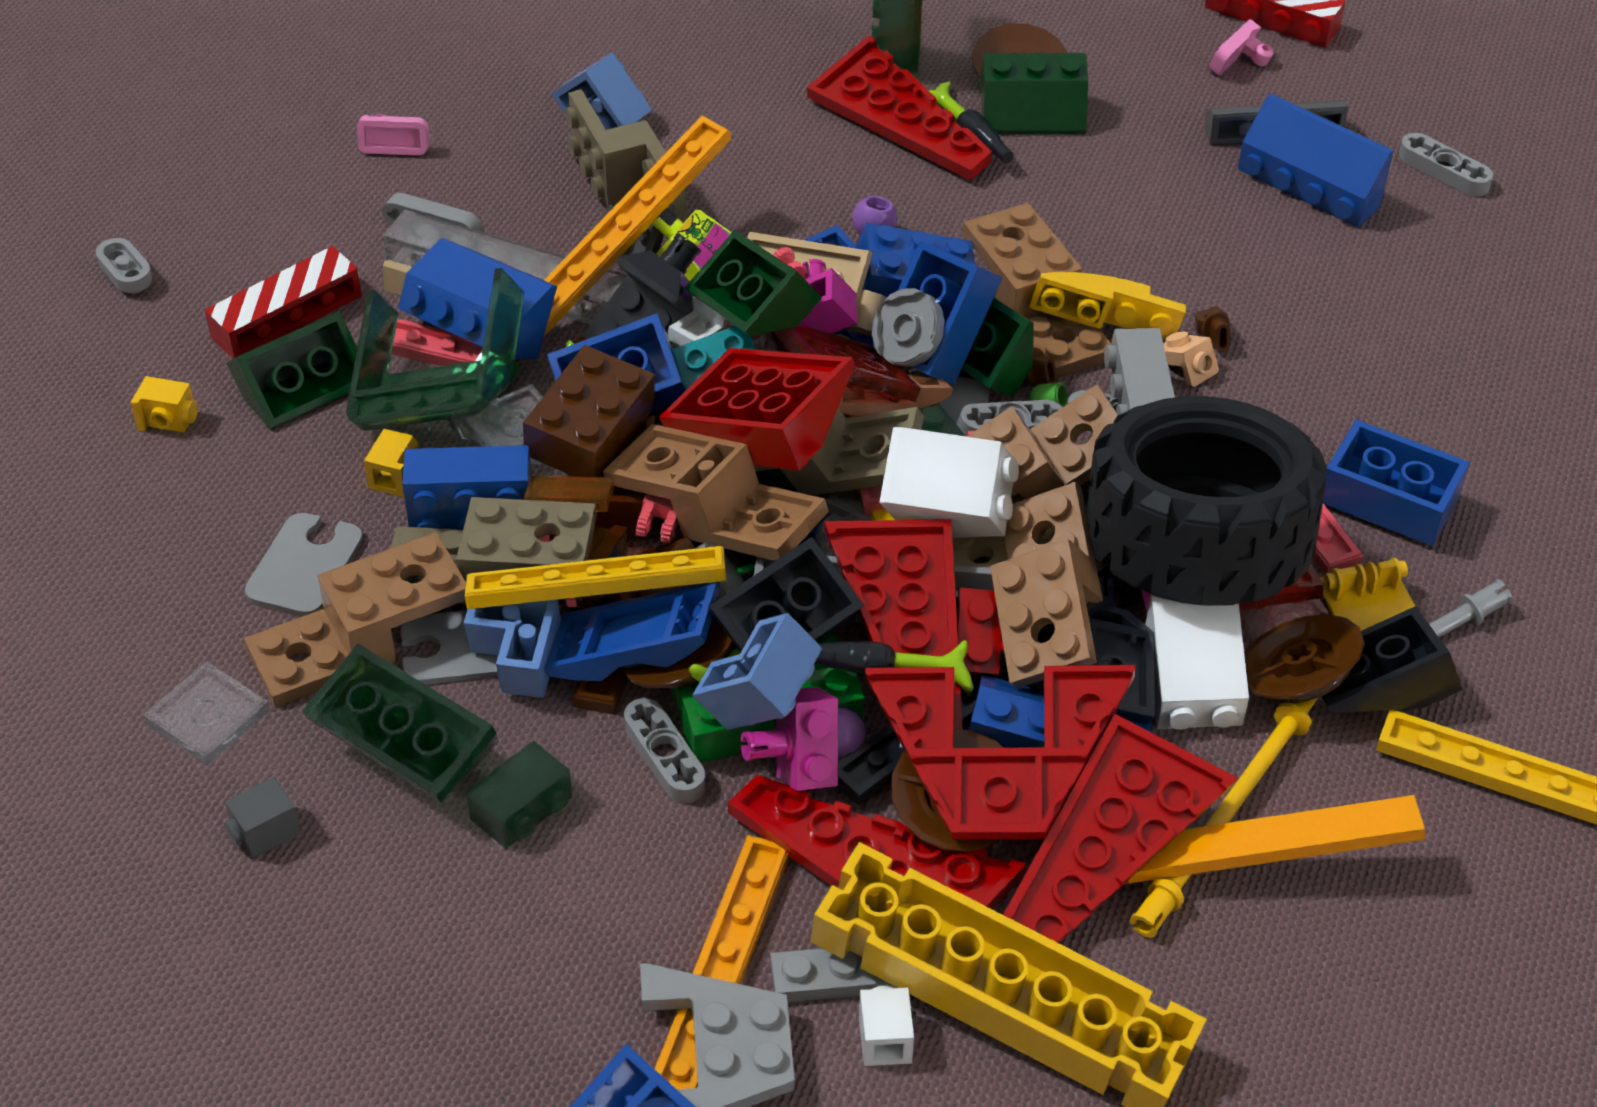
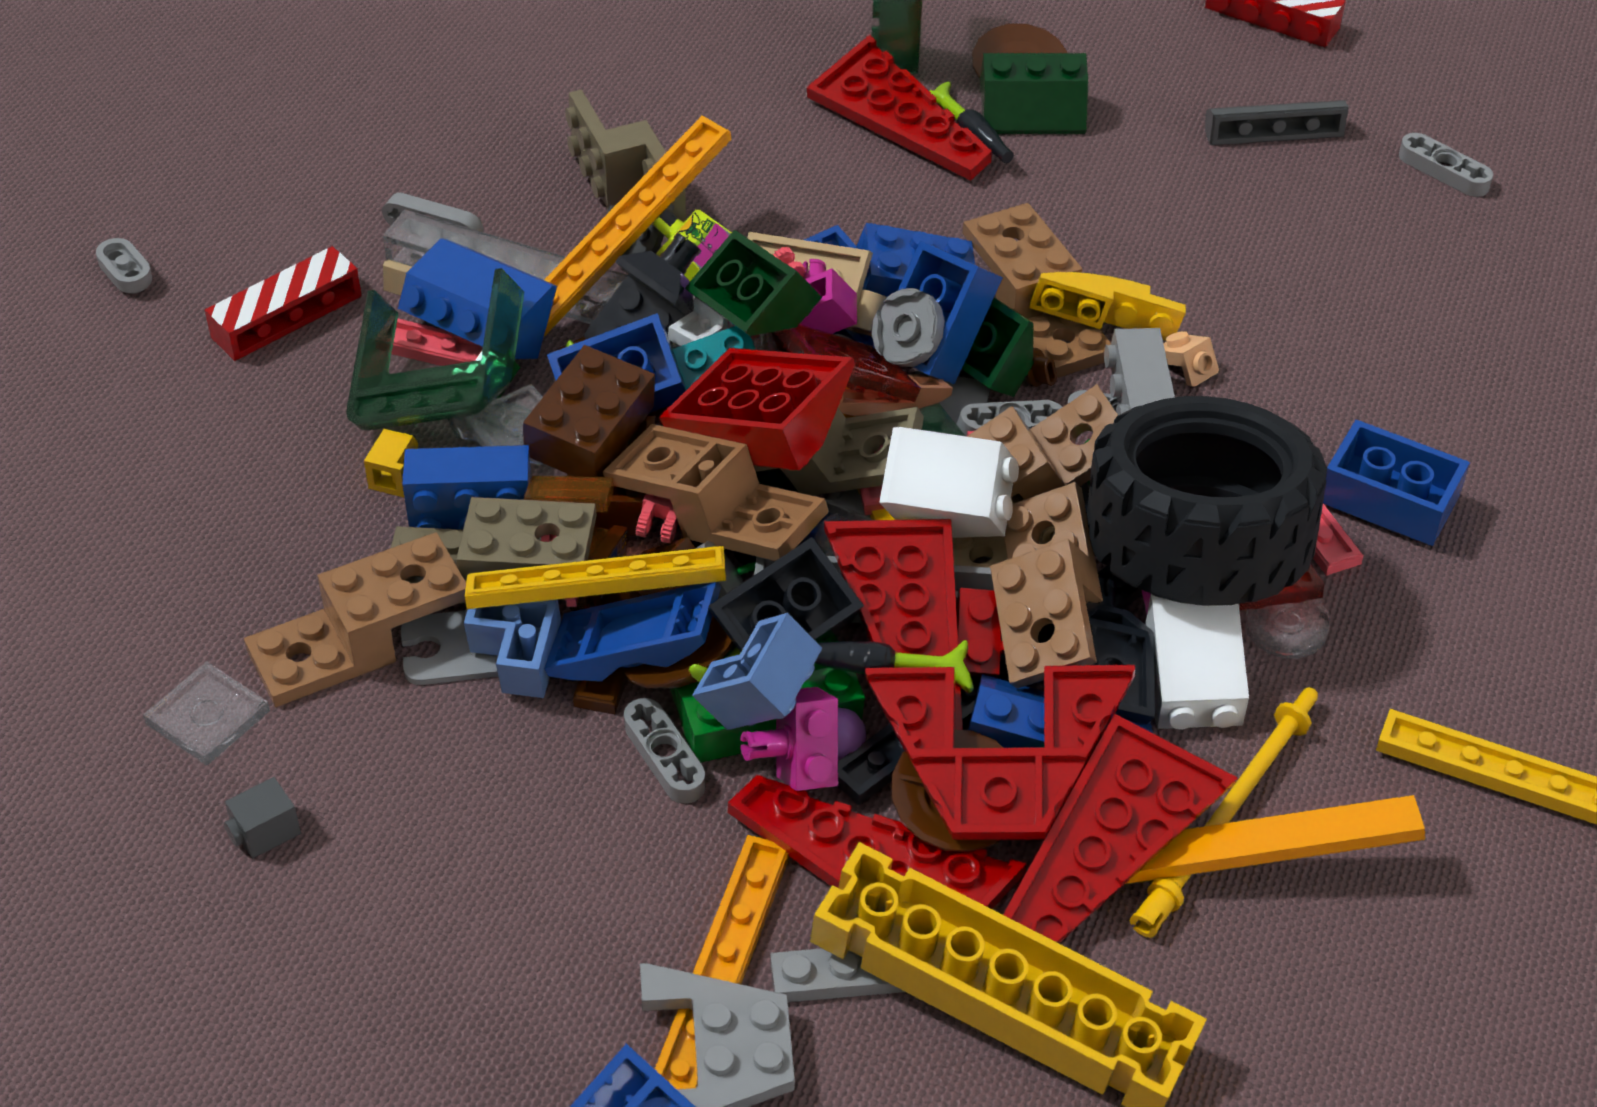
yellow brick [130,376,198,433] -> none
dark green slope [226,311,373,429] -> none
light grey piece [245,513,363,617] -> none
clear green windscreen [302,644,498,803] -> none
bright pink piece [357,114,430,155] -> none
clear green brick [466,740,573,849] -> none
medium blue brick [551,52,652,130] -> none
medium lavender piece [852,195,897,236] -> none
white brick [859,986,914,1066] -> none
bright green piece [1029,382,1068,407] -> none
reddish brown piece [1195,306,1230,352] -> none
bright pink piece [1208,19,1274,76] -> none
blue slope [1238,93,1394,228] -> none
reddish brown piece [1244,614,1365,703] -> none
yellow hinge [1316,558,1415,631] -> none
black slope [1321,606,1463,713] -> none
light grey pin [1429,579,1512,638] -> none

